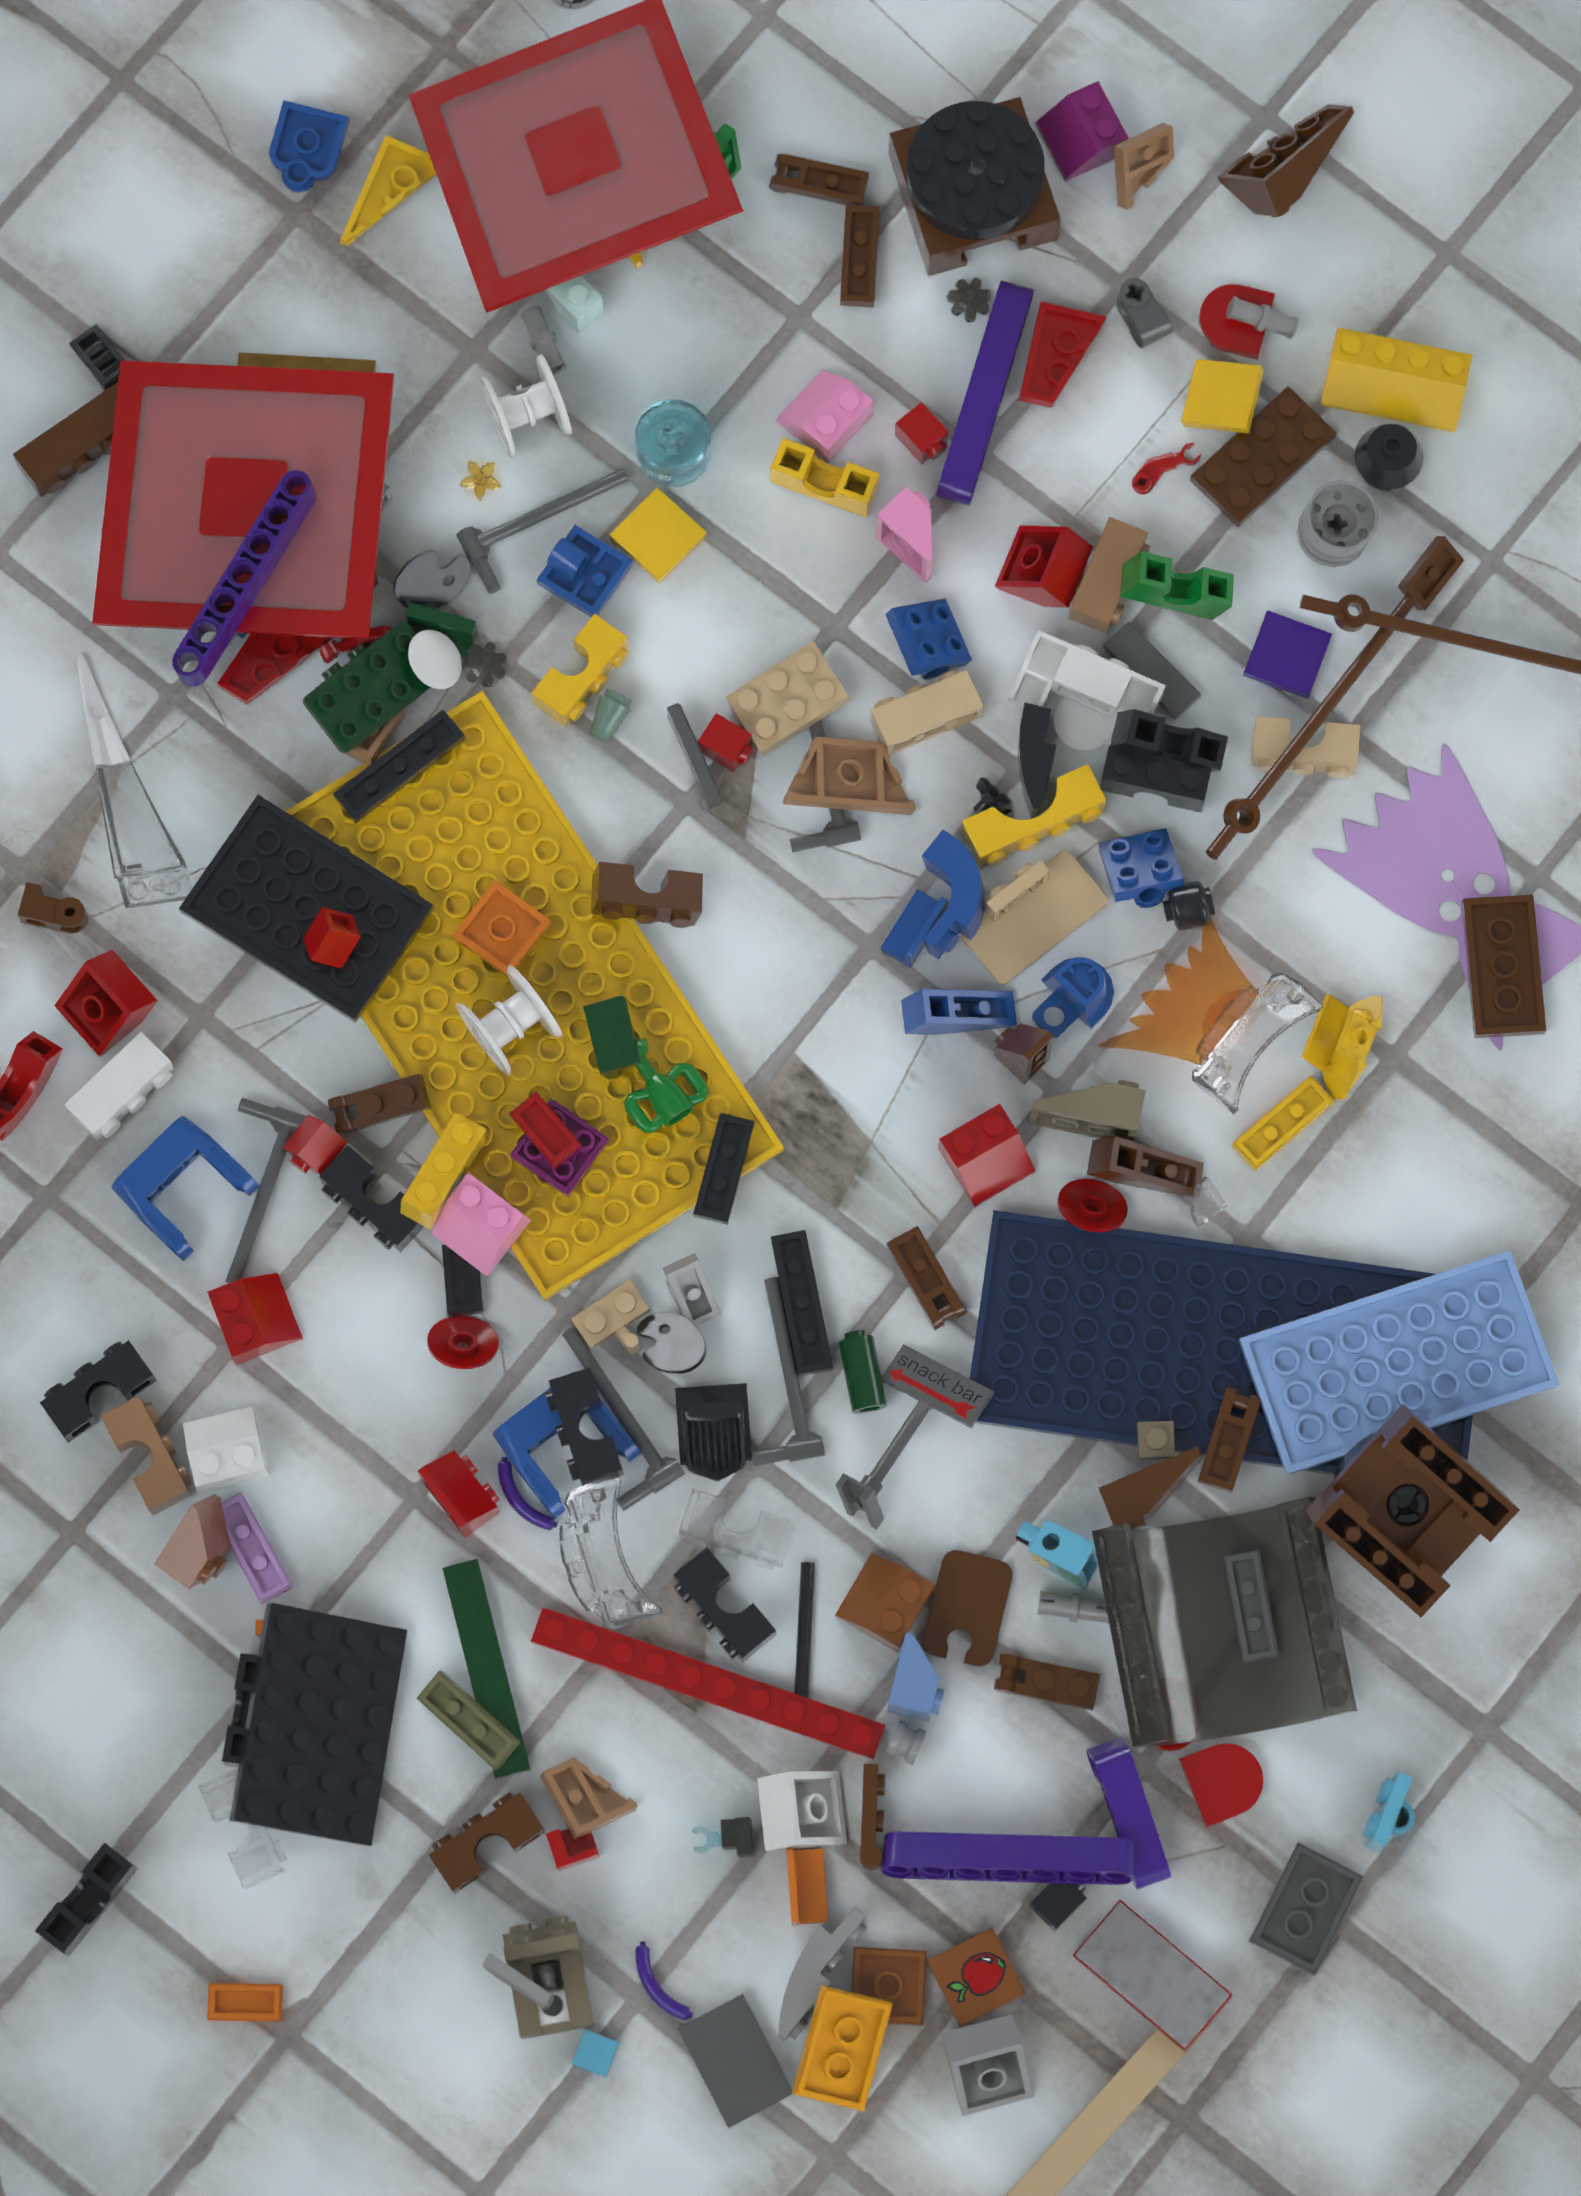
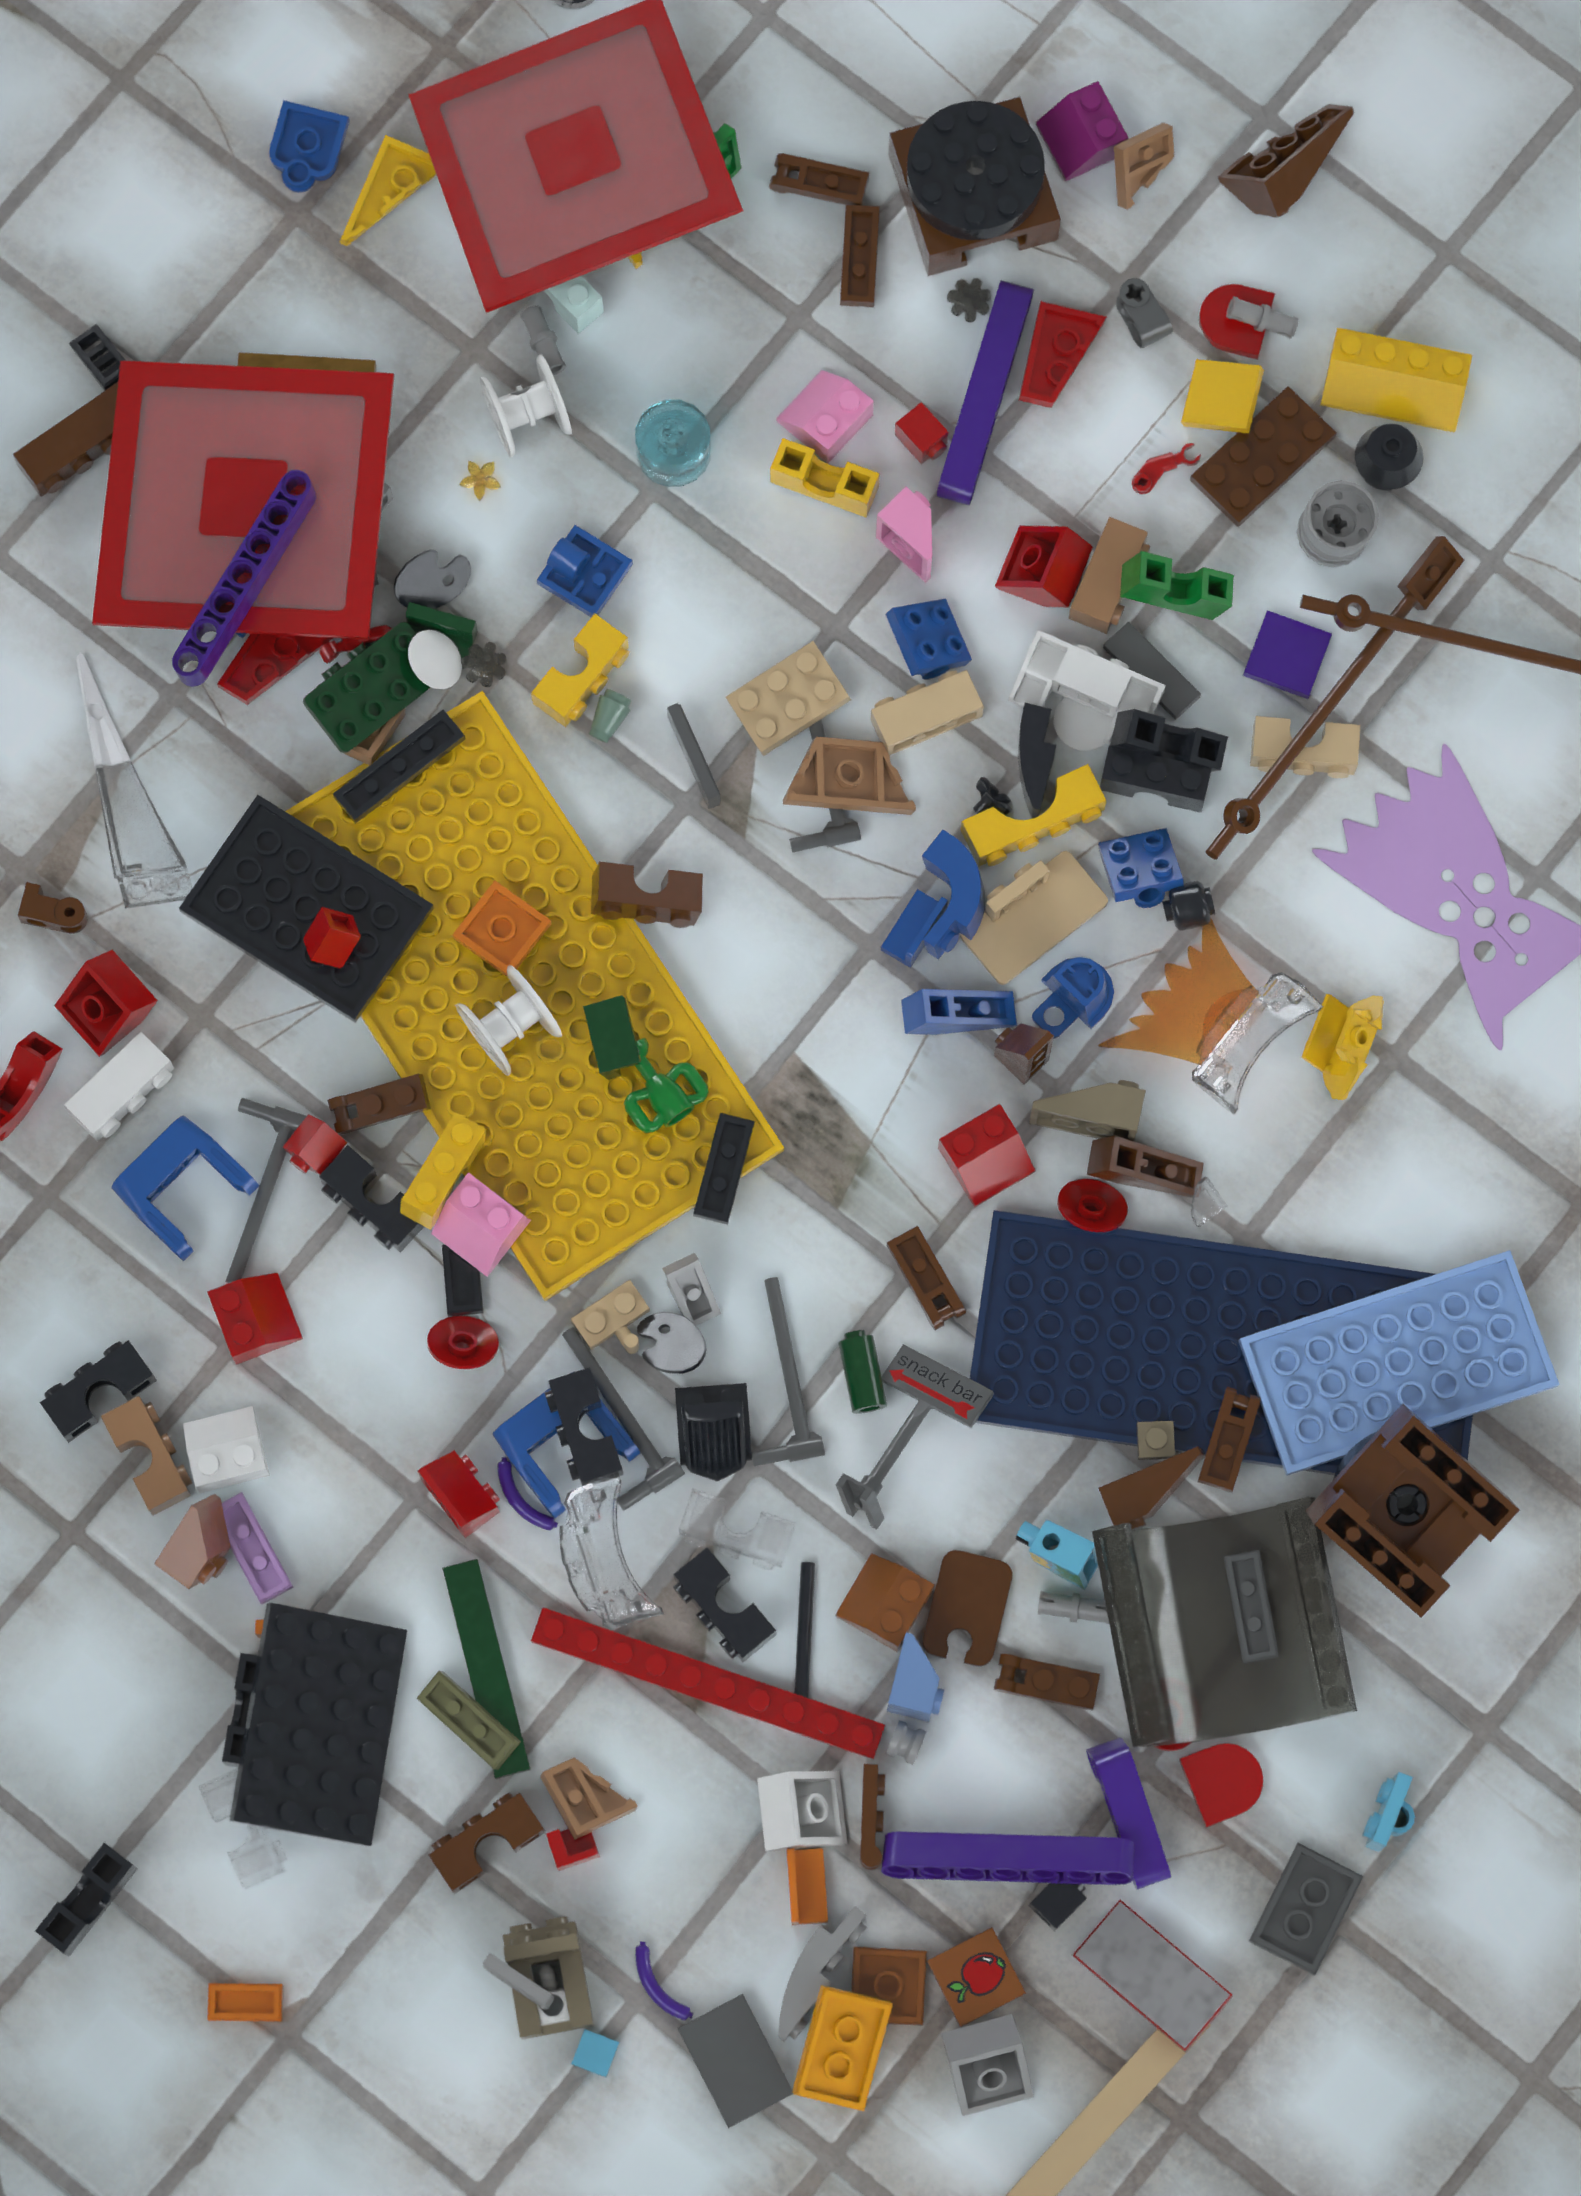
dark grey bar [456,469,628,594] -> none
red tile [509,1091,582,1170] -> none
magenta tile [510,1098,610,1197] -> none
yellow tile [609,488,707,584] -> none
pearl dark grey piece [692,1817,754,1857] -> none
red brick [698,713,754,772] -> none
black plate [771,1230,833,1377] -> none
yellow tile [1231,1075,1334,1172] -> none
reddish brown plate [1462,894,1546,1038] -> none

